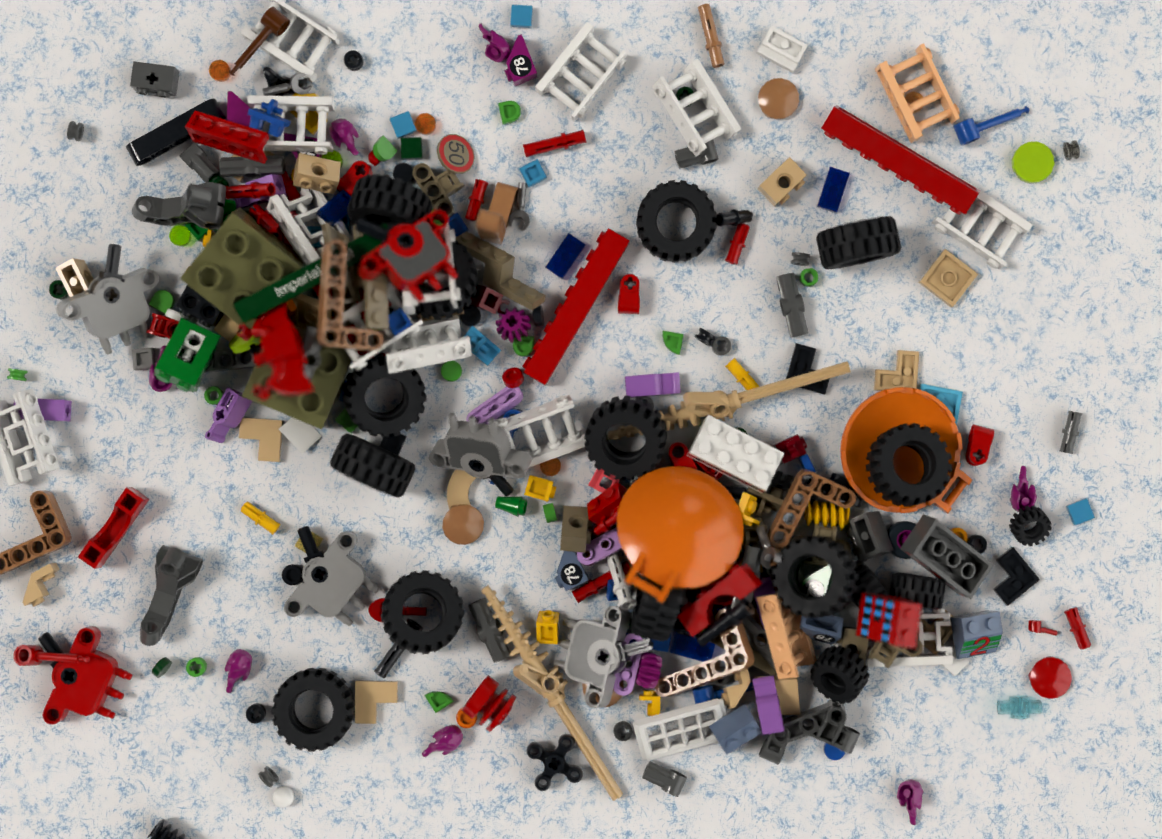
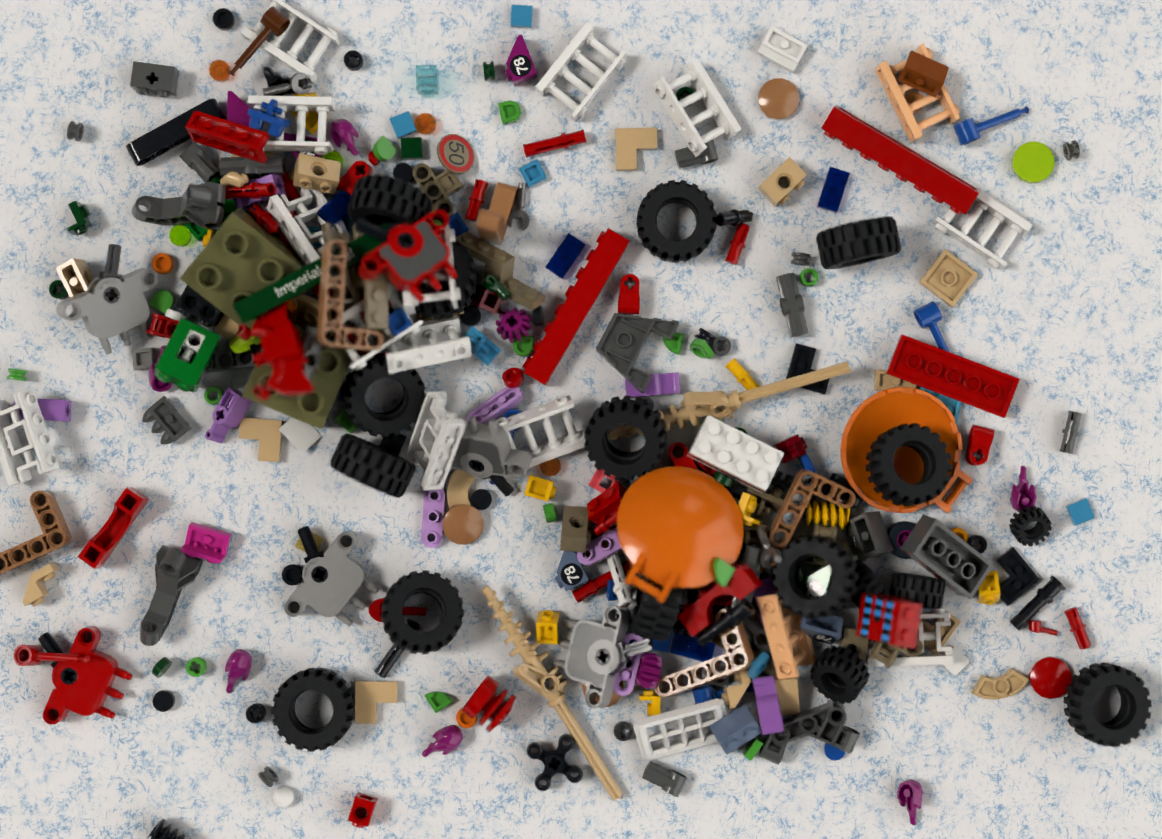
yellow axle [241,502,281,535] -> none
bright green tile [441,361,462,382] -> none
dark grey piece [468,598,510,663] -> none
magenta piece [479,23,511,63] -> none
green cone [495,496,527,517] -> none
medium nougat pin [698,4,724,68] -> none
sand blue slope [950,610,1003,659] -> none
clear light blue axle [997,695,1042,719] -> none
none -> dark green bracket [66,201,92,236]
none -> dark grey plate [142,396,192,445]
none -> orange tile [152,253,174,275]
none -> black tile [153,690,175,712]
none -> dark pink bracket [181,522,231,563]
none -> black tile [213,8,235,31]
none -> tan arm [220,172,249,188]
none -> red brick [348,793,378,828]
none -> white fence [405,391,466,490]
none -> clear light blue brick [416,65,439,98]
none -> lavender plate [421,489,446,548]
none -> black tile [471,489,492,510]
none -> dark green arm [482,275,511,301]
none -> dark green bush [483,61,495,81]
none -> dark grey wing [596,313,679,394]
none -> tan tile [615,127,657,171]
none -> bright green tile [690,339,715,359]
none -> dark green tile [713,472,734,488]
none -> bright green tile [713,557,735,588]
none -> bright green tile [742,737,763,761]
none -> dark azure tile [748,651,769,679]
none -> red plate [886,334,1020,418]
none -> dark orange panel [897,51,949,97]
none -> blue piece [913,301,950,352]
none -> tan tile [971,668,1030,700]
none -> yellow bracket [978,571,1001,605]
none -> black pin [1009,575,1066,631]
none -> black tyre [1063,663,1152,747]

